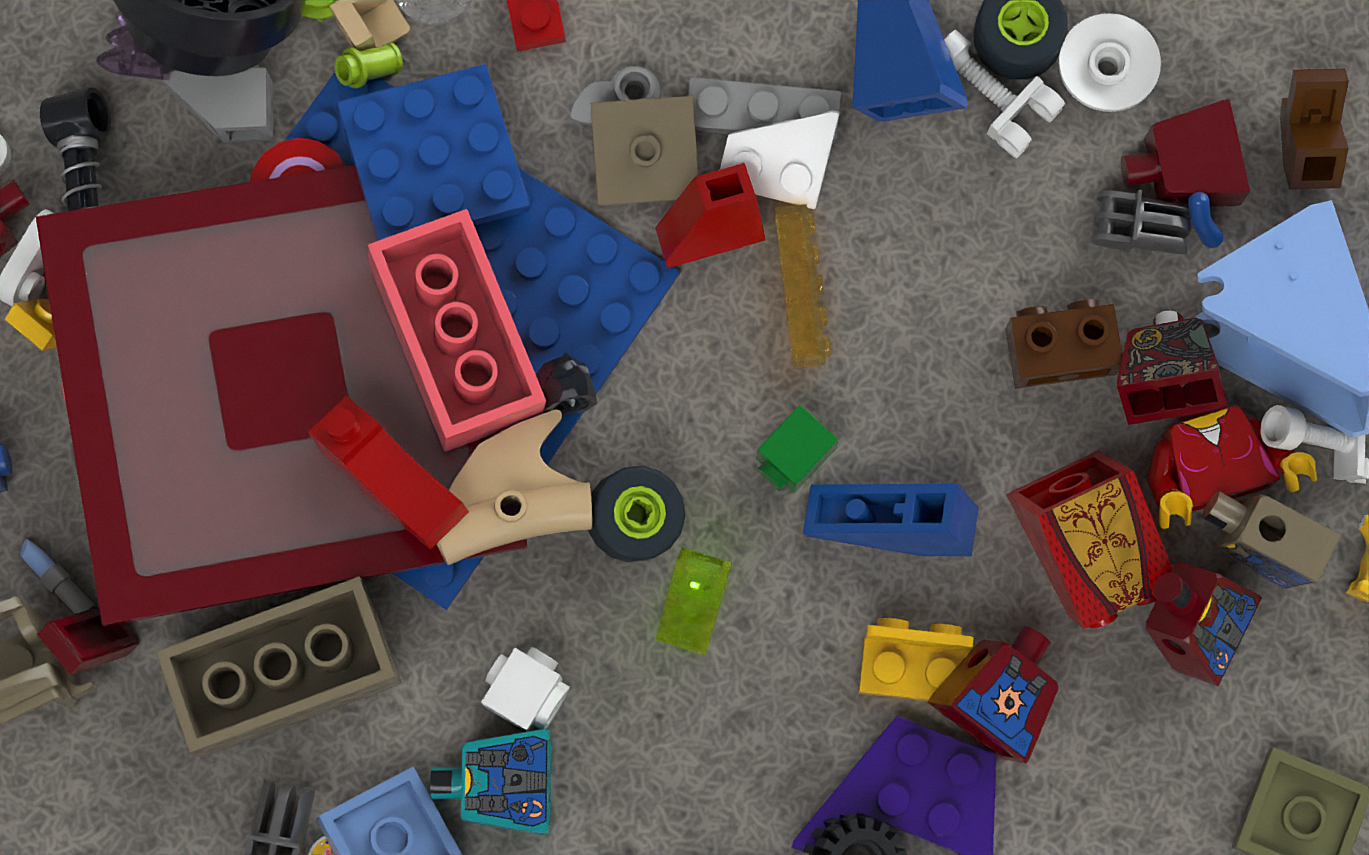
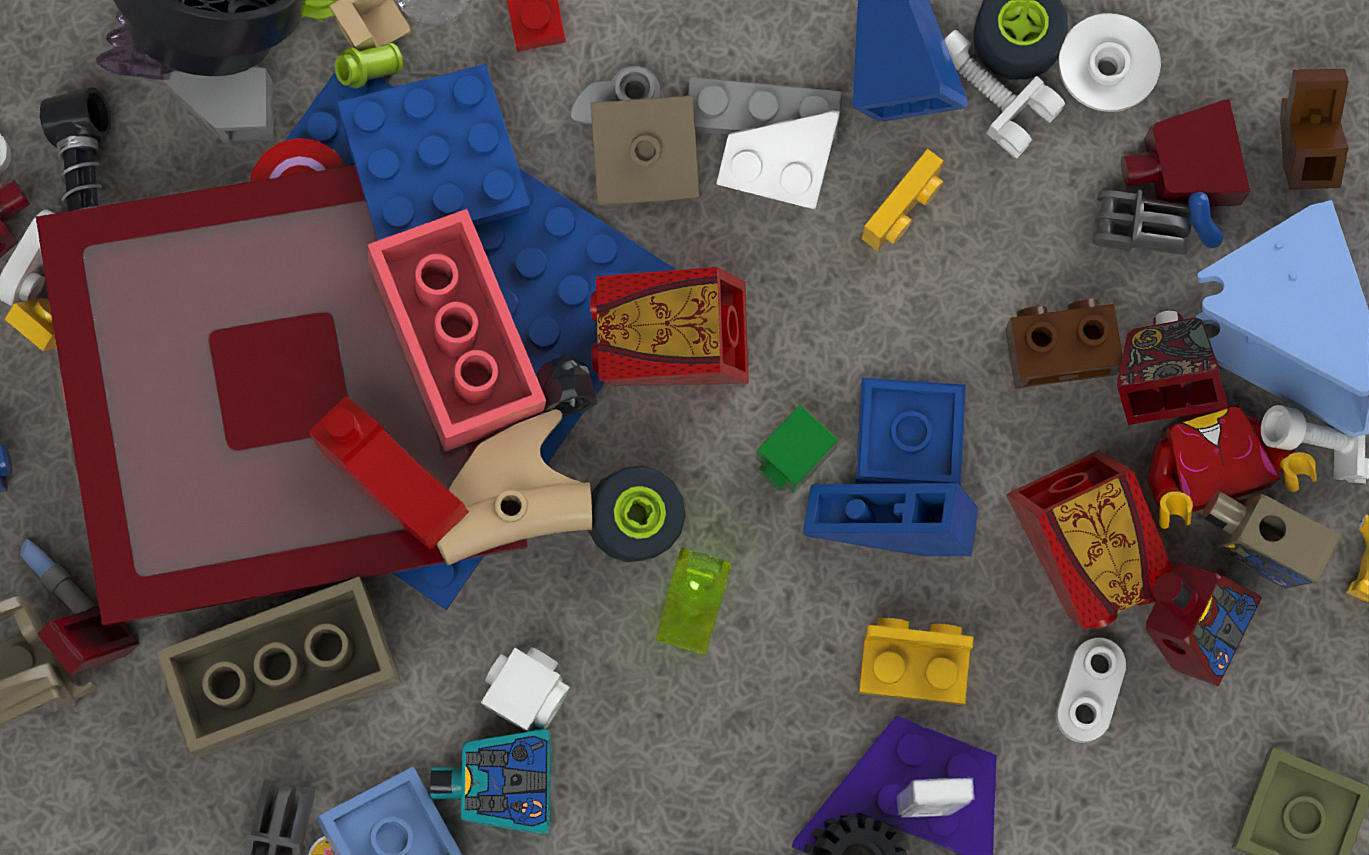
red slope [655,163,766,269] -> none
clear yellow piece [774,204,831,369] -> none
torso [927,626,1058,764] -> none
none -> slope [590,267,749,386]
none -> blue tile [856,378,966,487]
none -> yellow plate [862,149,944,251]
none -> white tile [897,778,973,818]
none -> white plate [1056,638,1126,743]

